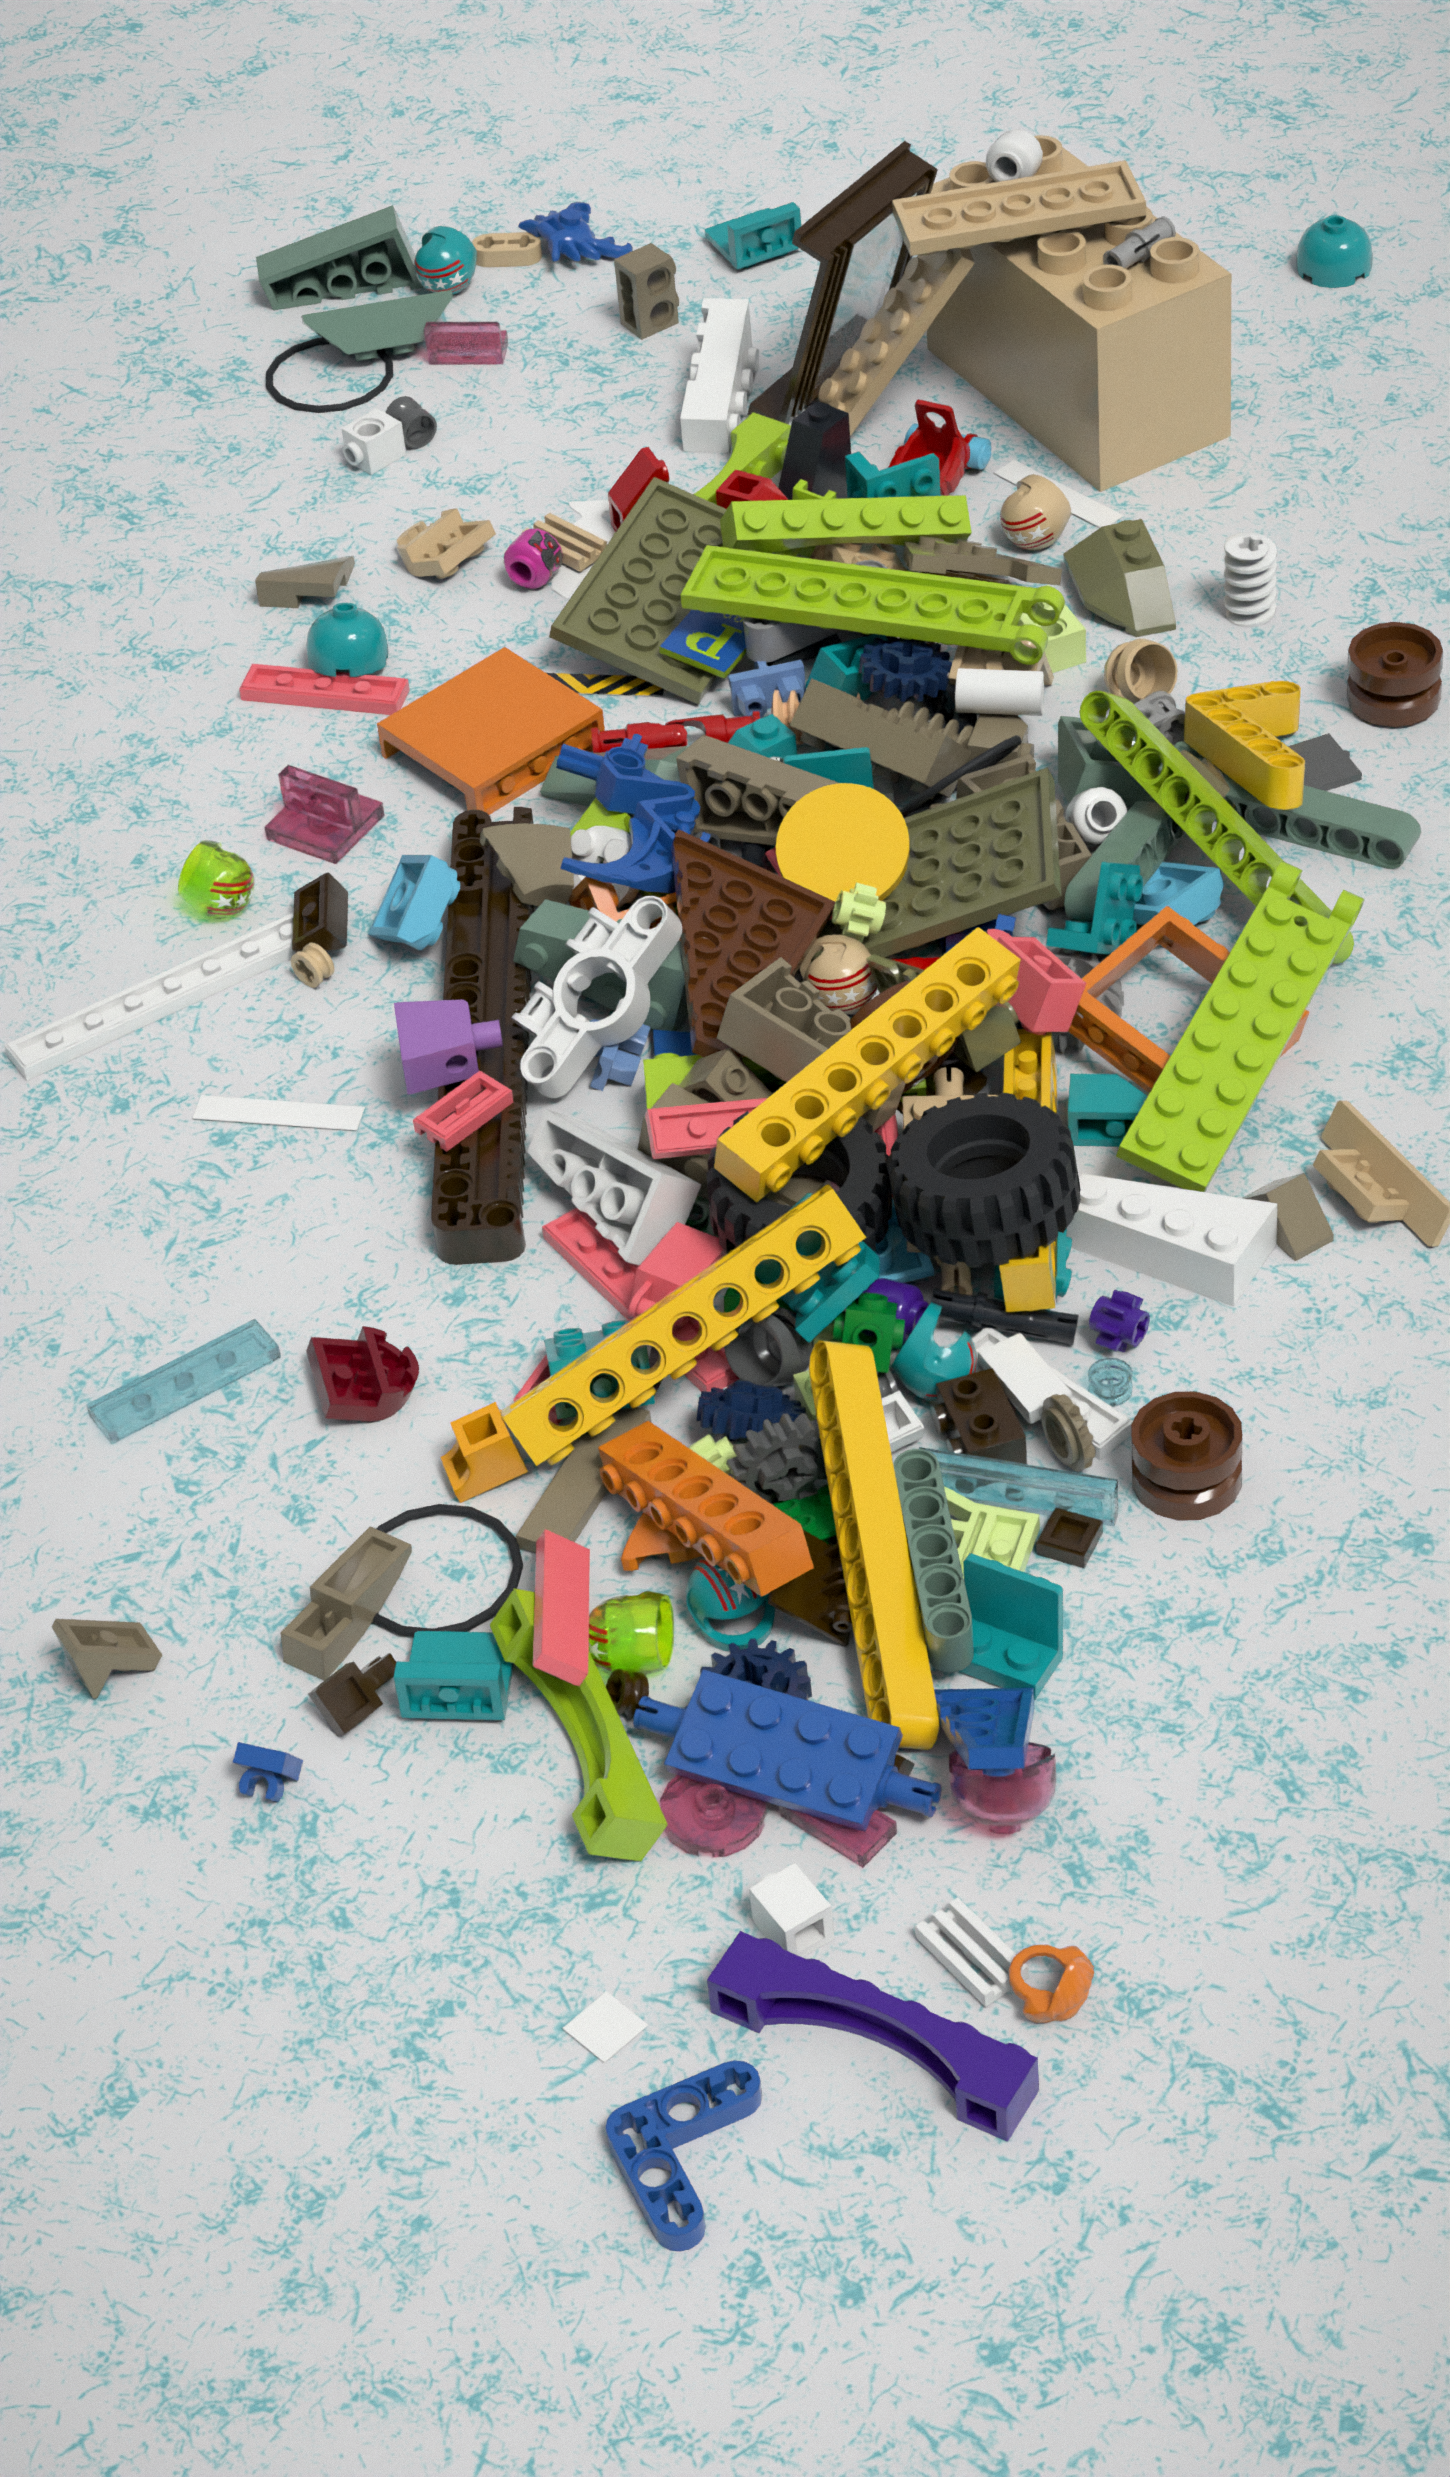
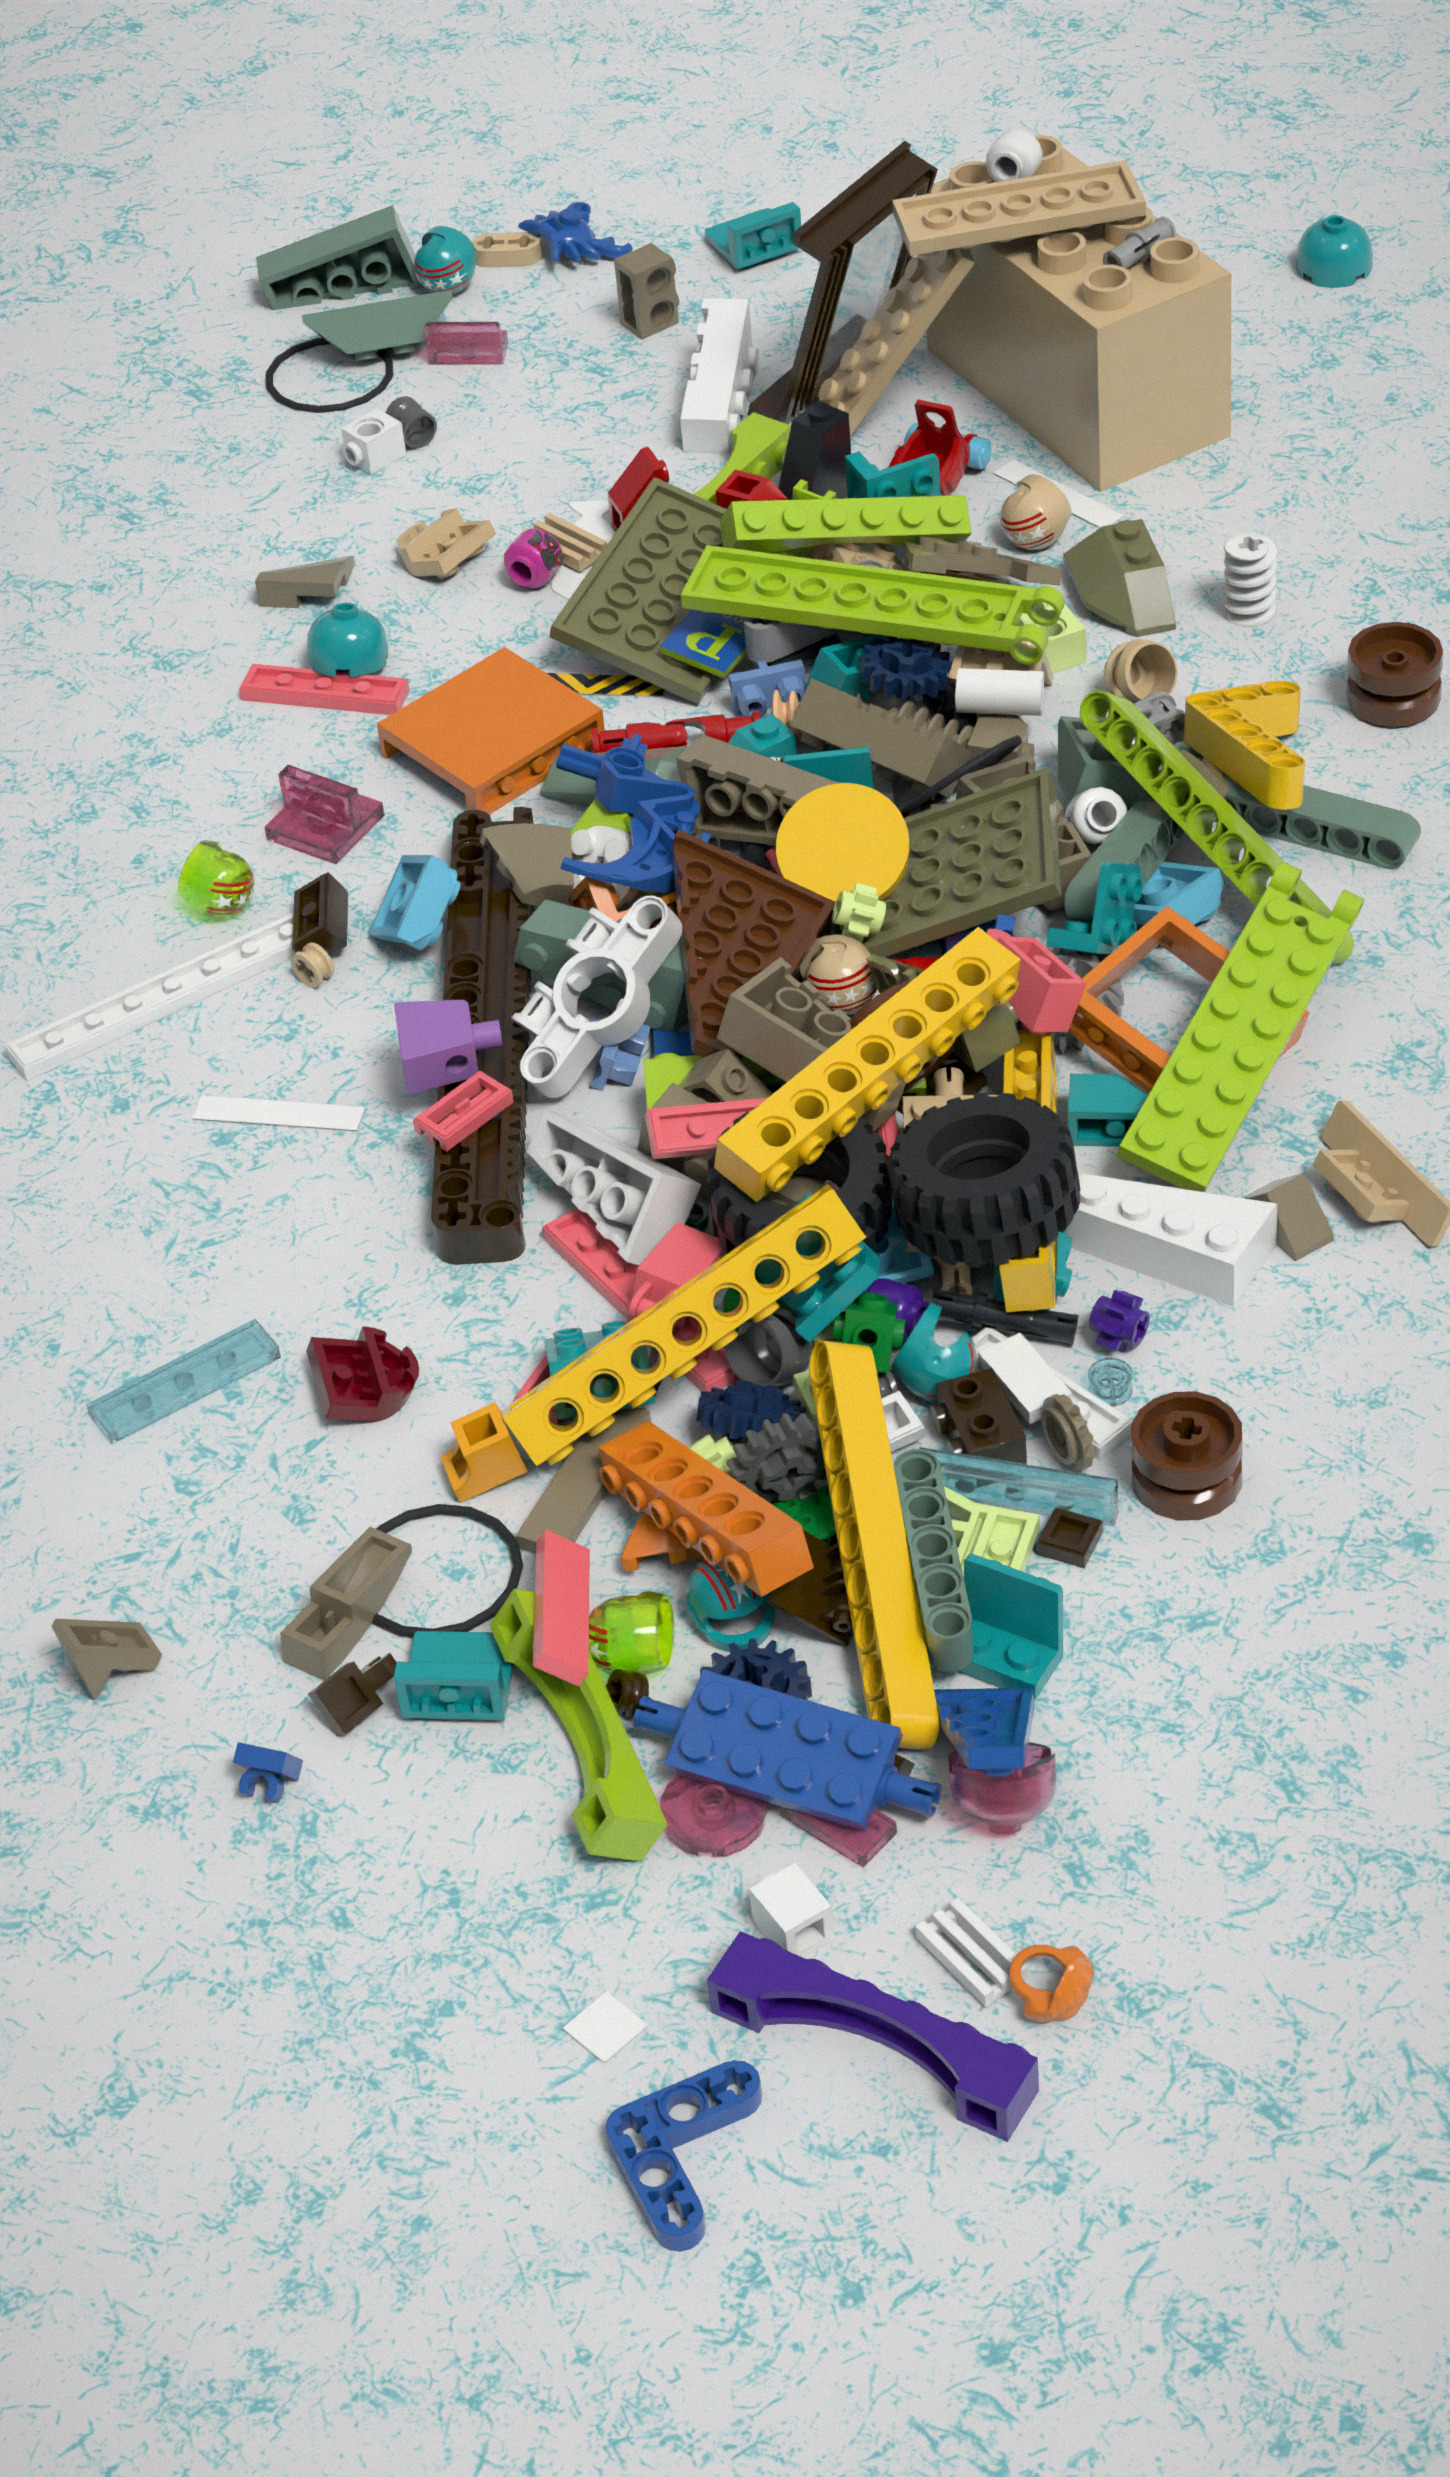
dark grey piece [1288,733,1362,791] -> none

